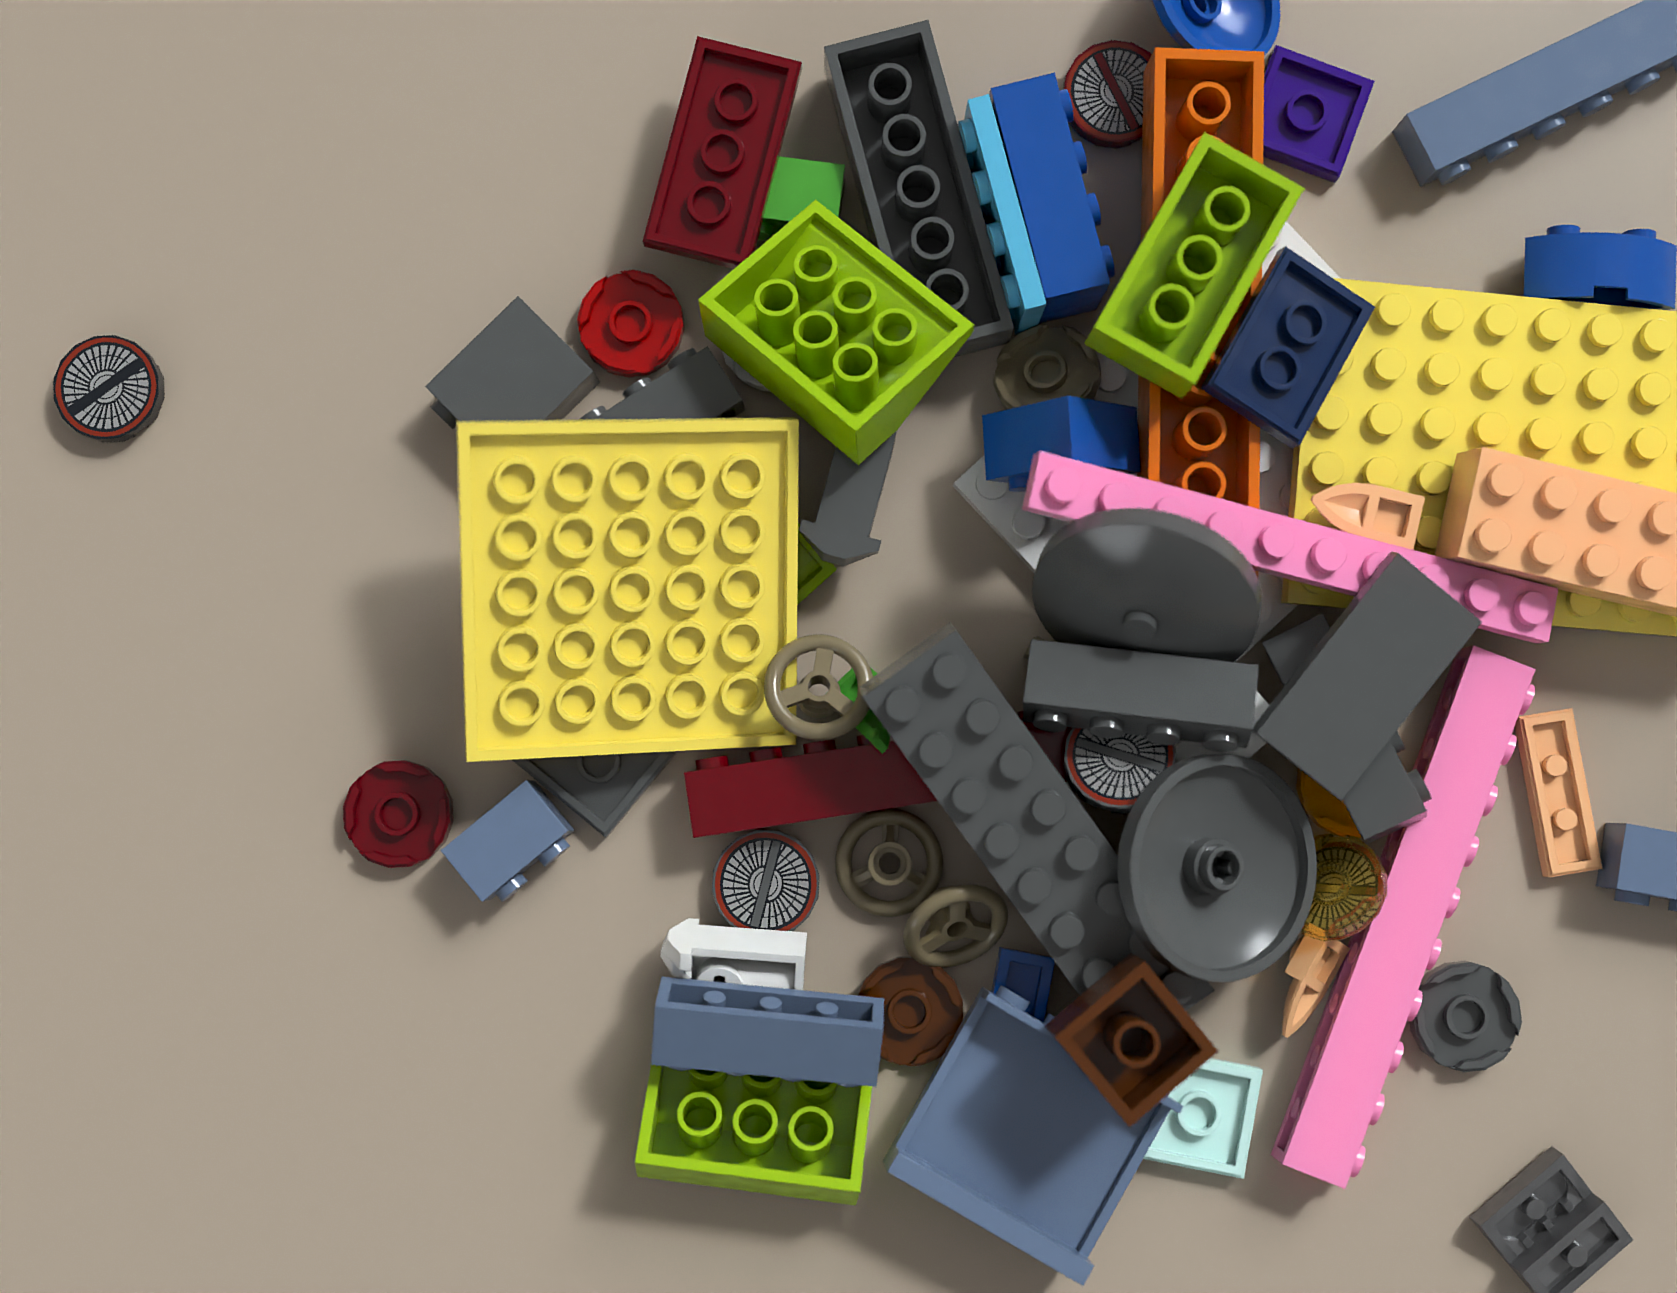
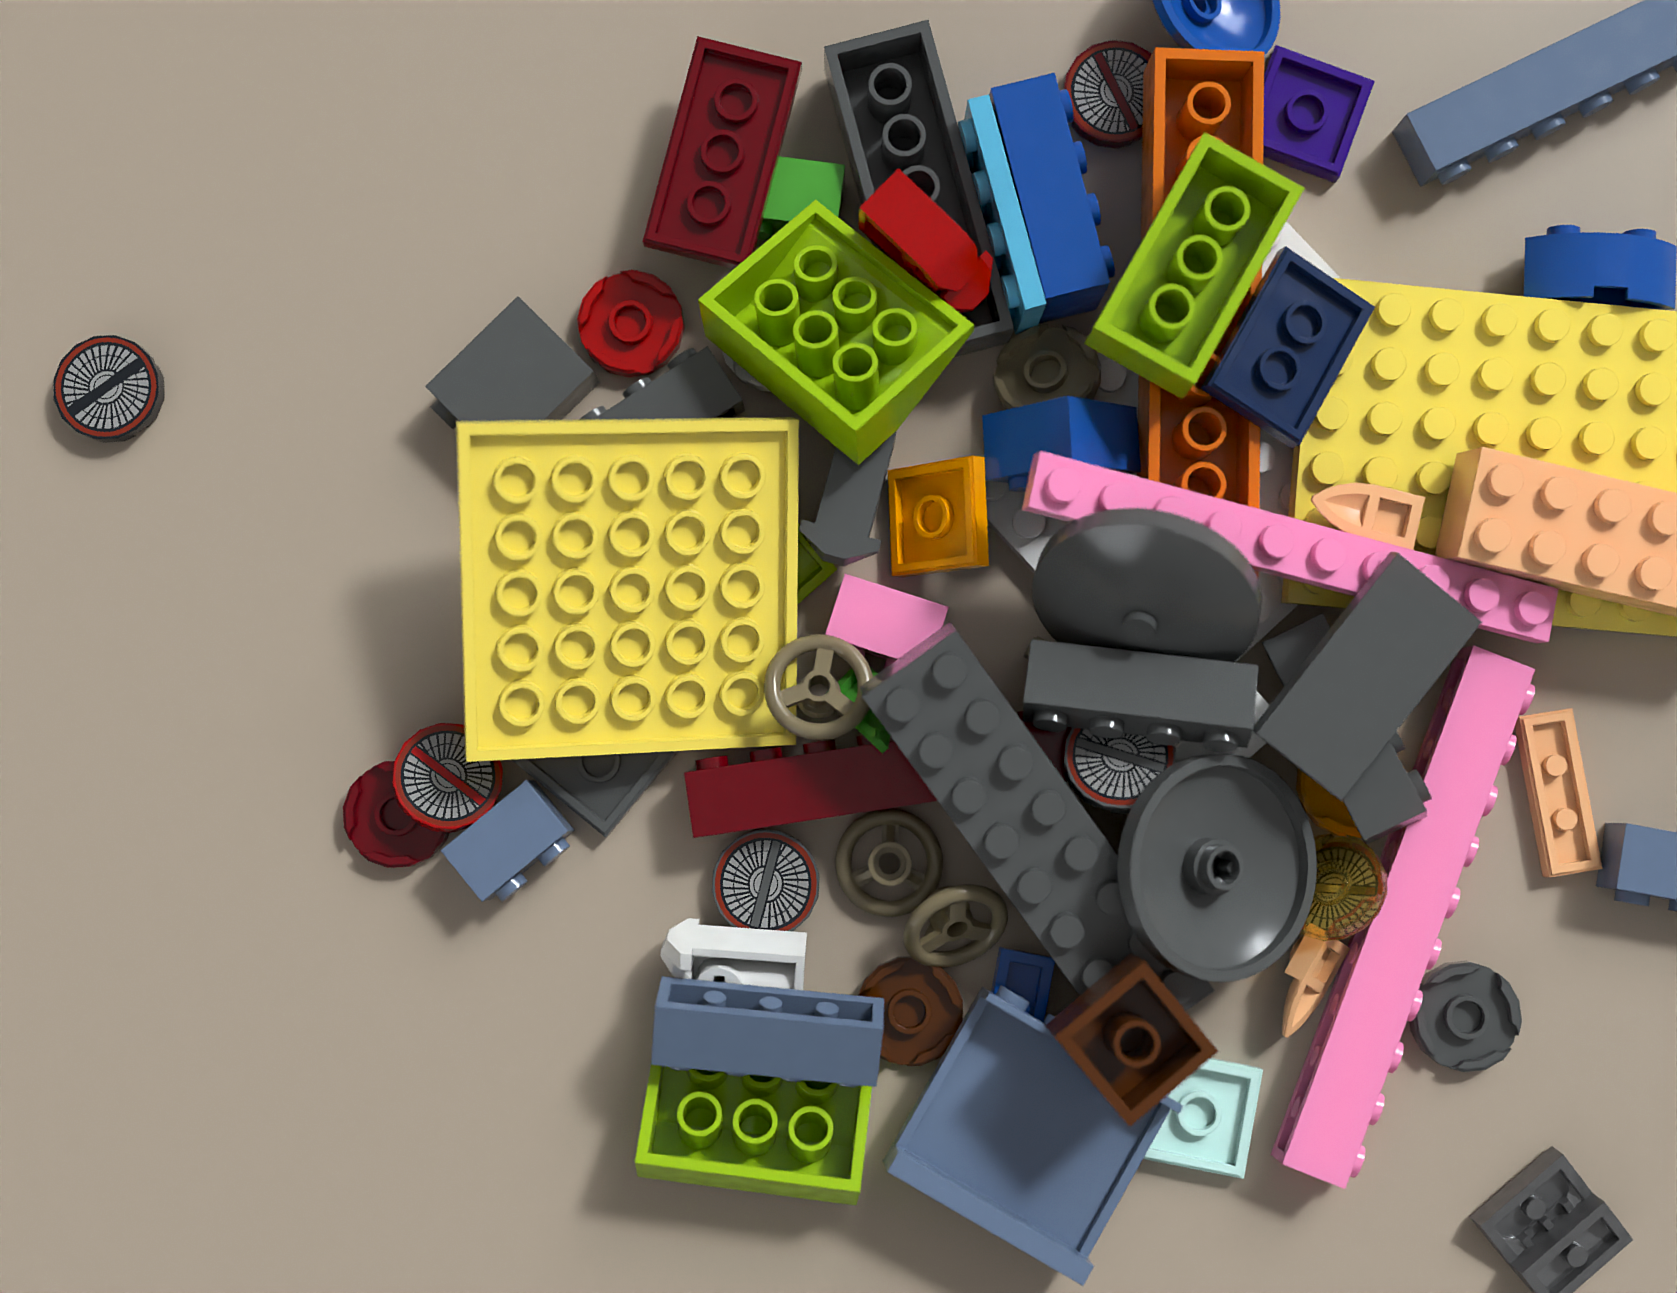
none -> tile [392,723,503,832]
none -> bright pink brick [825,574,949,669]
none -> red piece [858,168,993,313]
none -> light orange tile [888,455,989,577]

